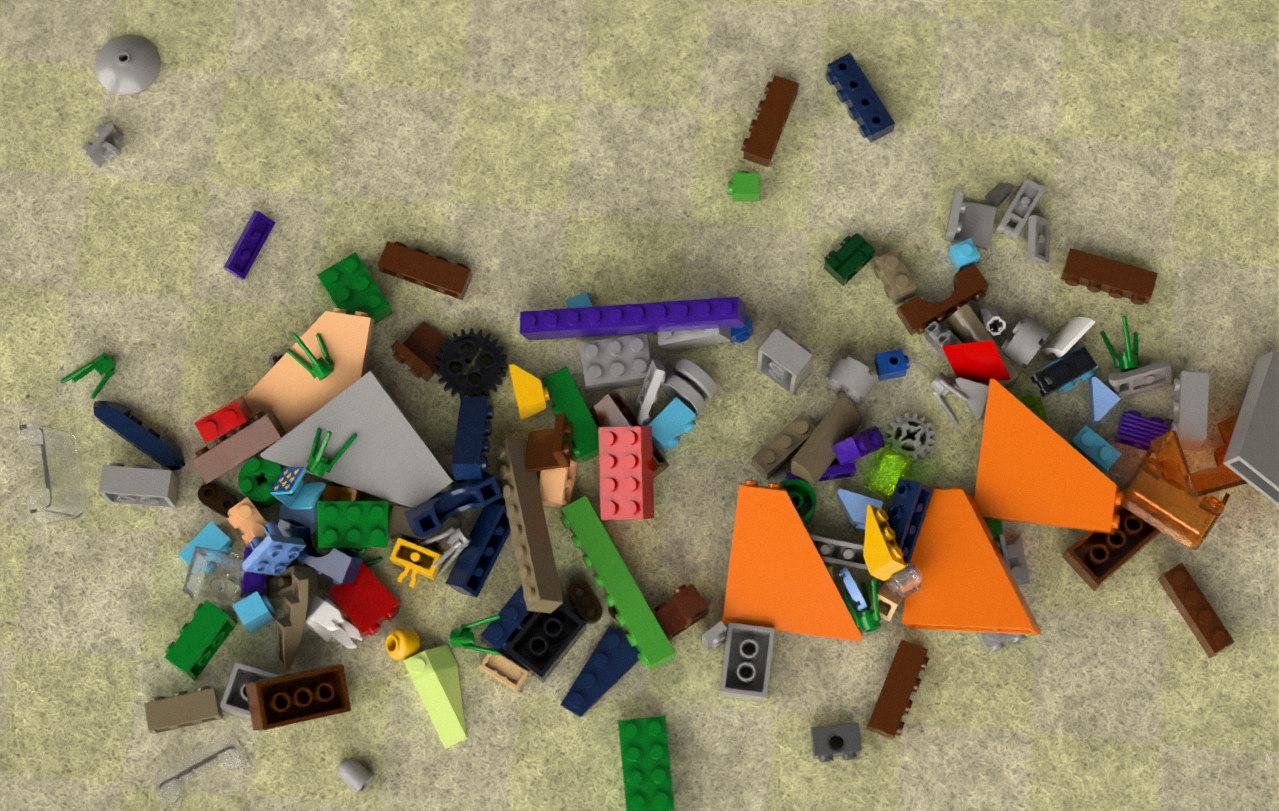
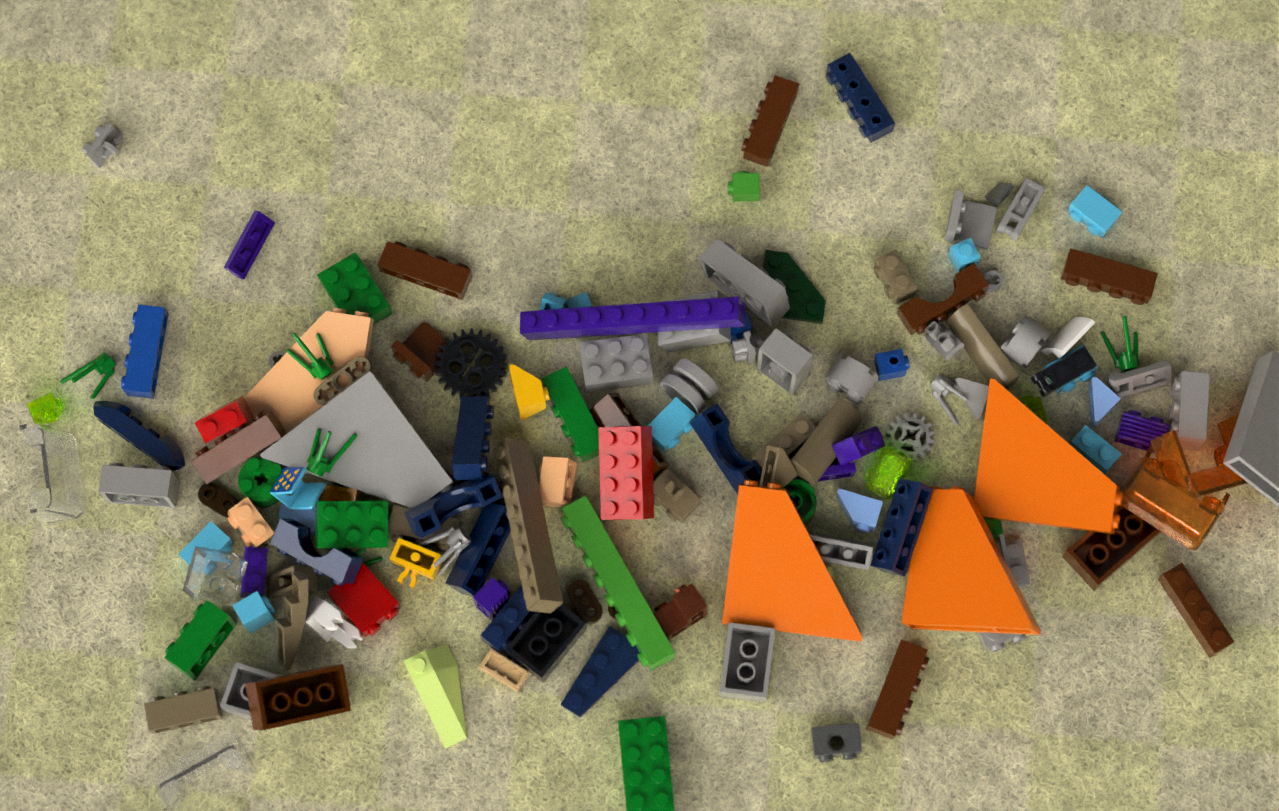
light grey dish [95,35,160,96] -> none
medium blue plate [241,521,306,576] -> none
light grey brick [337,757,374,794] -> none
yellow head [385,629,421,660] -> none
green plant [449,614,501,655] -> none
reddish brown bracket [525,413,574,472] -> none
light grey plate [633,359,666,426] -> none
light grey plate [702,621,727,650] -> none
dark green brick [824,233,876,286] -> none
light blue tile [838,567,868,612] -> none
green plant [842,578,881,633] -> none
yellow slope [863,504,906,581] -> none
tan brick [869,580,906,622] -> none
clear head [887,563,923,598] -> none
red sticker [942,340,1010,383] -> none
light grey piece [978,306,1006,336] -> none
light grey plate [1027,215,1049,264] -> none
none -> clear neon green brick [26,393,66,429]
none -> blue brick [121,305,169,399]
none -> dark tan beam [314,356,372,405]
none -> dark purple brick [472,577,511,620]
none -> medium azure tile [540,292,566,310]
none -> dark tan brick [653,469,701,523]
none -> dark blue arch [689,403,762,495]
none -> light grey brick [699,238,790,327]
none -> light grey hips [732,331,767,365]
none -> dark tan slope [759,445,798,488]
none -> dark green plate [763,250,826,324]
none -> light grey bush [983,270,1003,292]
none -> medium azure brick [1068,185,1122,238]

